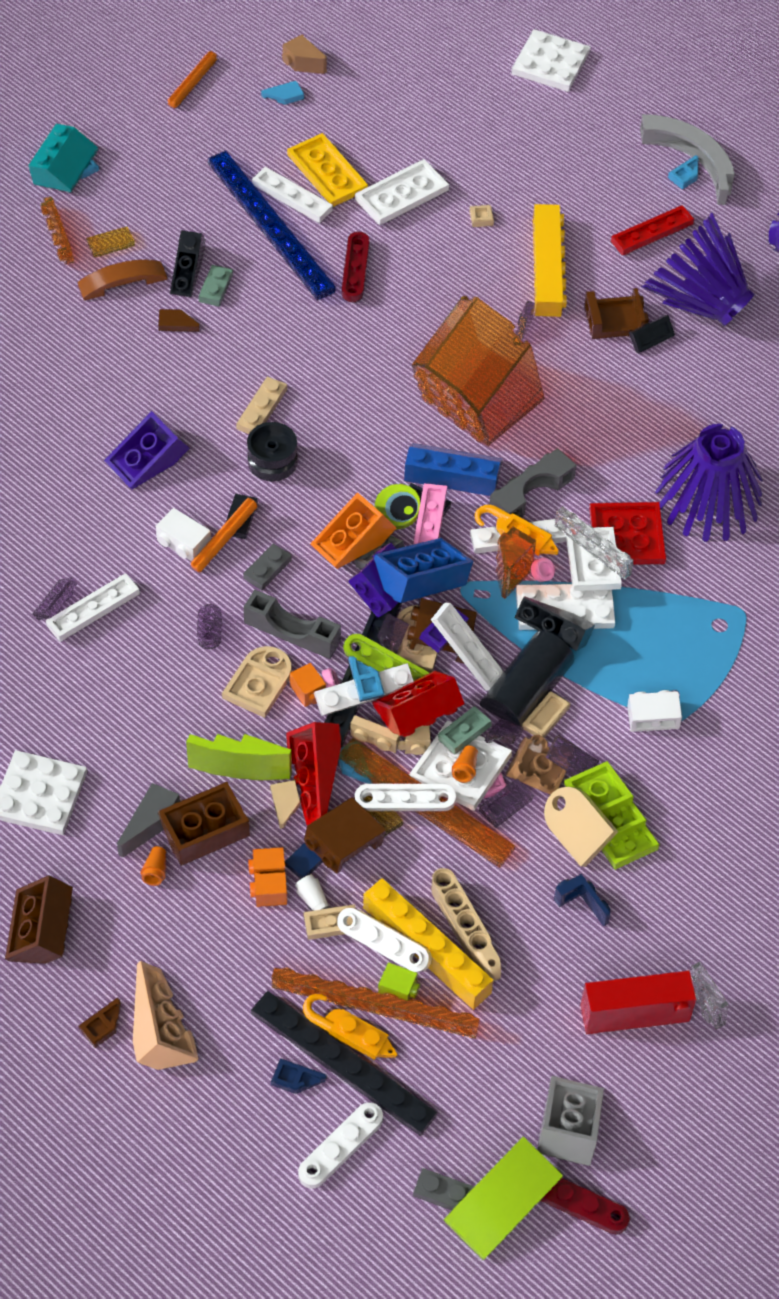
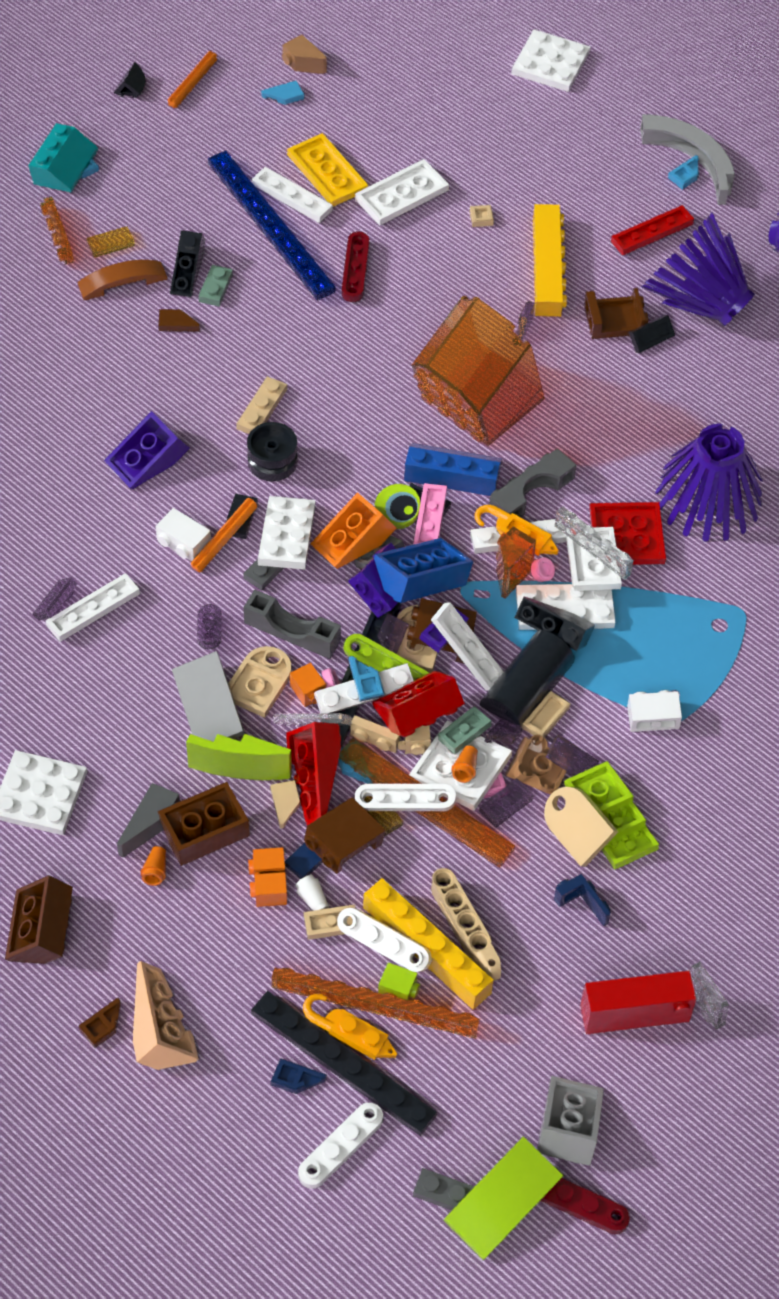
none -> black brick [114,62,146,98]
none -> light grey tile [172,651,245,741]
none -> white plate [258,496,315,570]
none -> clear tile [273,713,352,726]

